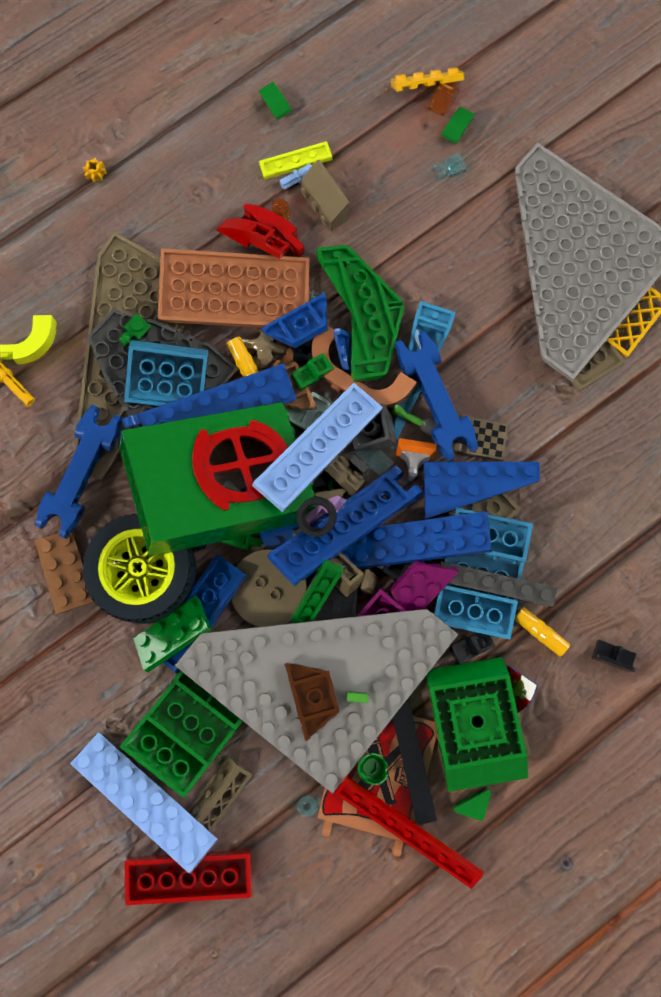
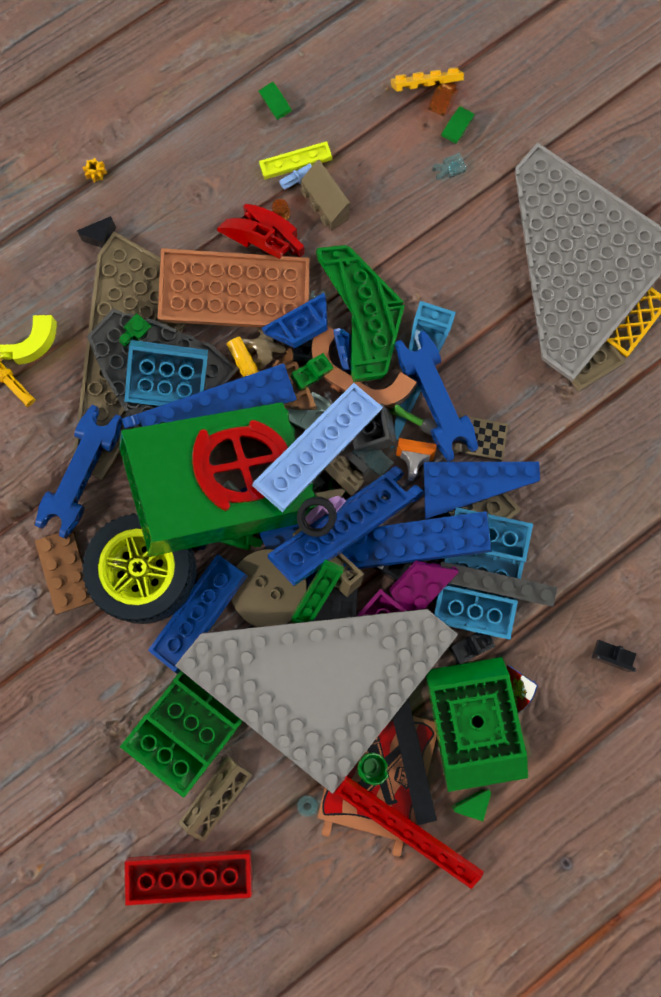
light blue plate [70,732,218,874] -> none
green plate [133,596,212,673] -> none
reddish brown wing [285,662,340,741] -> none
bright green tile [347,691,368,703] -> none
dark tan slope [359,569,378,595] -> none
yellow axle [514,606,570,657] -> none
none -> black slope [77,216,116,248]

